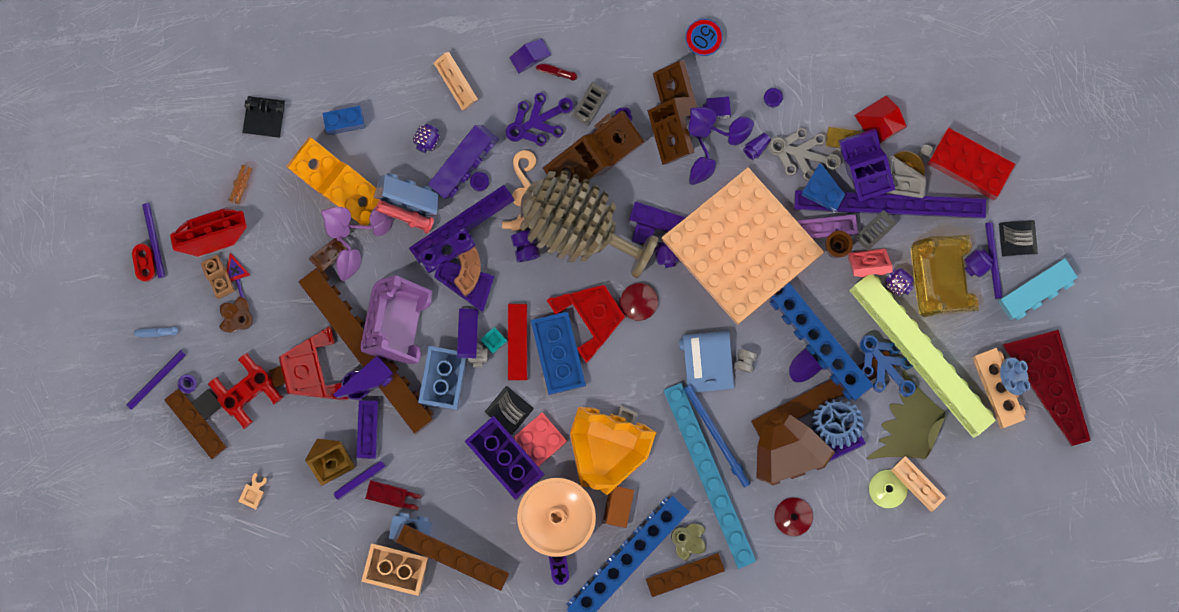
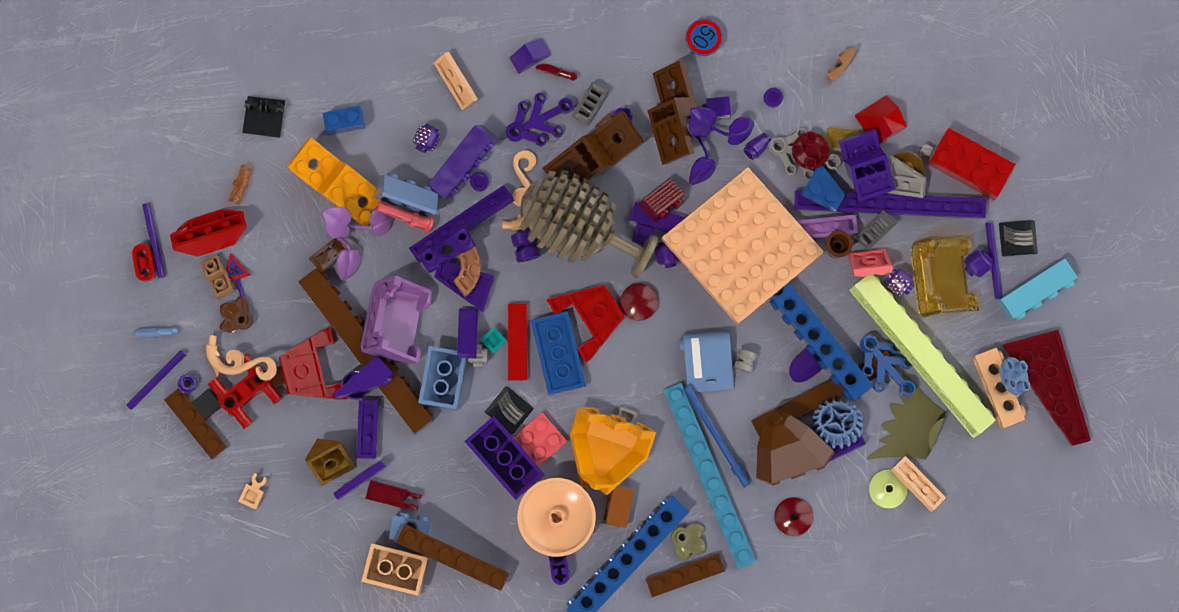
none -> light nougat plant [206,335,277,381]
none -> dark red brick [640,178,685,222]
none -> dark red dish [792,131,830,170]
none -> medium nougat slope [826,47,856,85]

